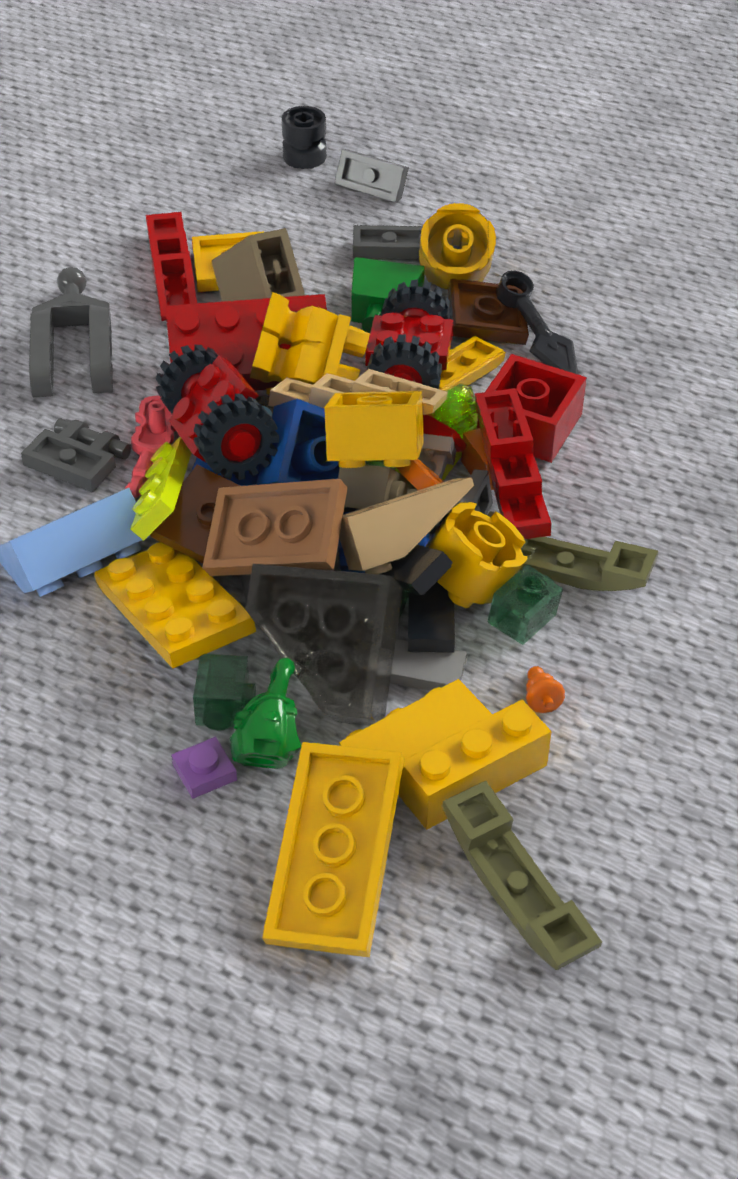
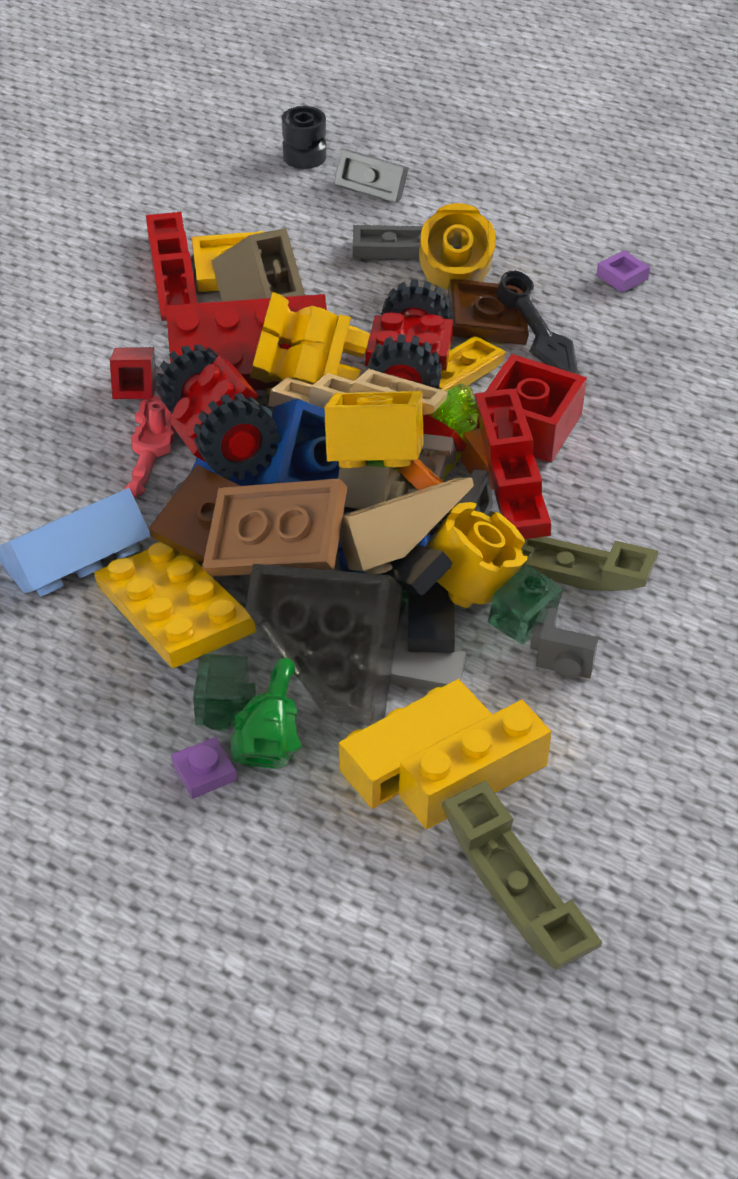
dark grey plate [21,418,131,492] -> none
dark grey piece [29,267,113,398] -> none
neon yellow plate [130,437,192,541] -> none
yellow plate [262,742,404,958] -> none
green torso [351,257,425,333] -> none
orange hair [526,666,565,713] -> none
none -> red brick [110,347,156,399]
none -> dark grey bracket [530,607,598,679]
none -> medium lavender plate [596,250,650,293]

